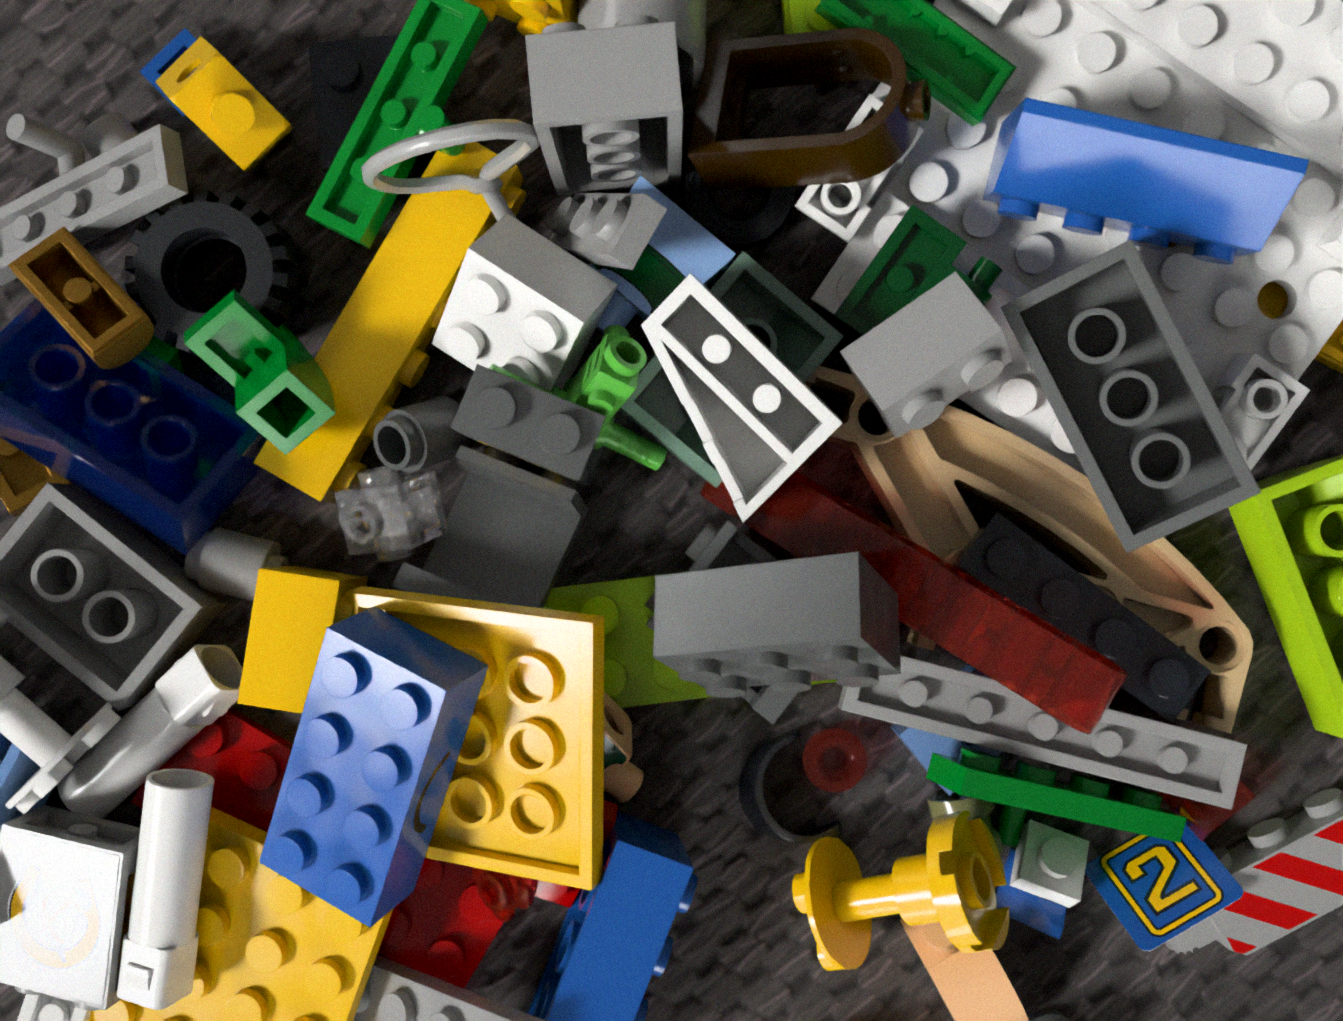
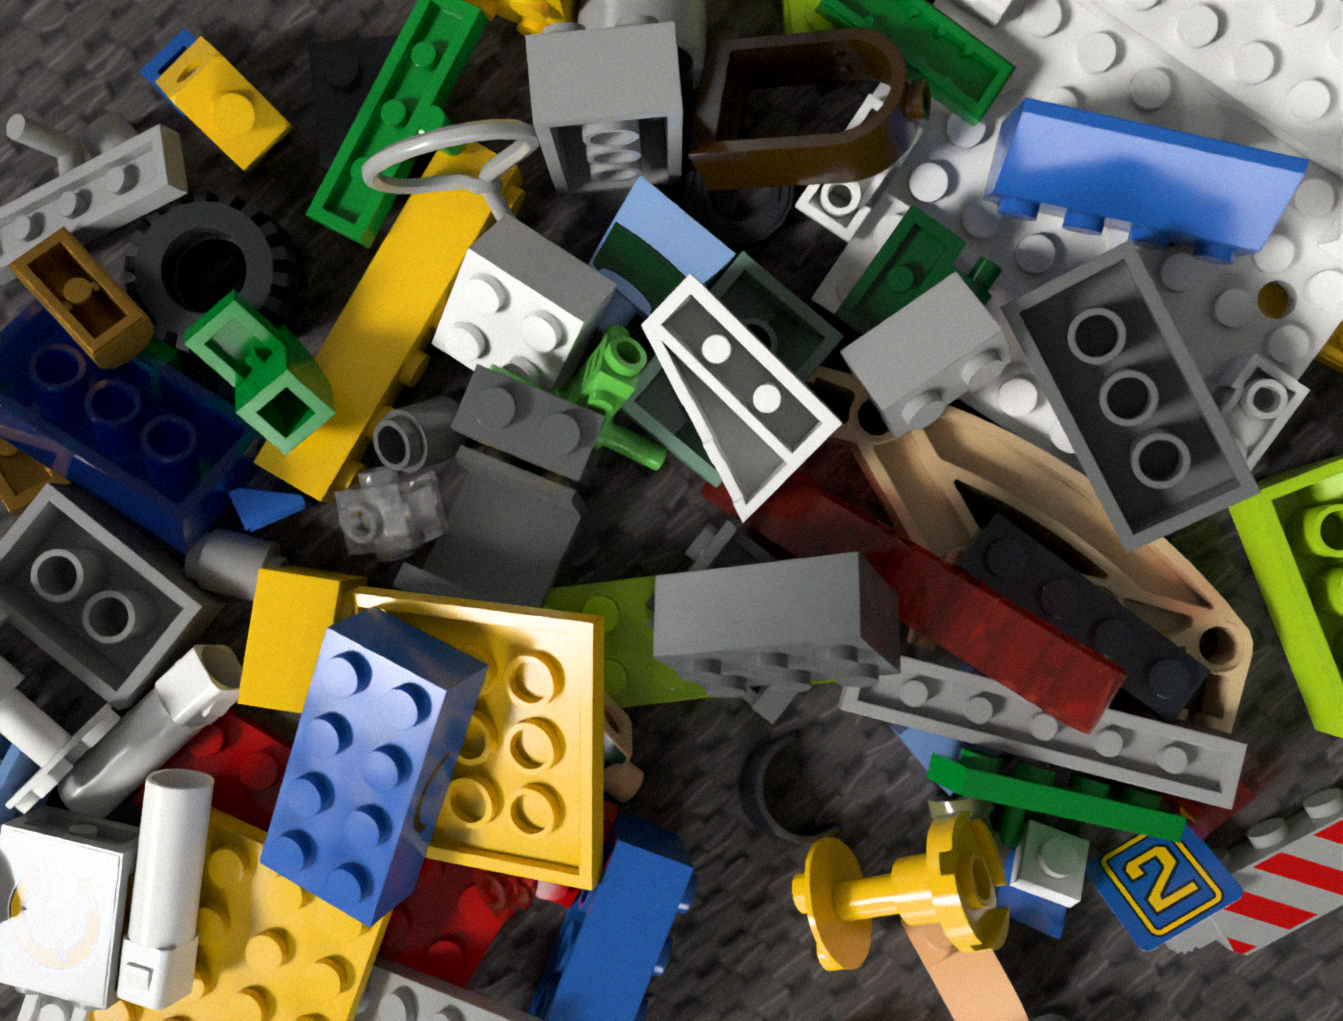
light grey plate [549,193,667,270] -> none
clear red plate [802,728,867,792] -> none
none -> blue slope [228,487,318,532]

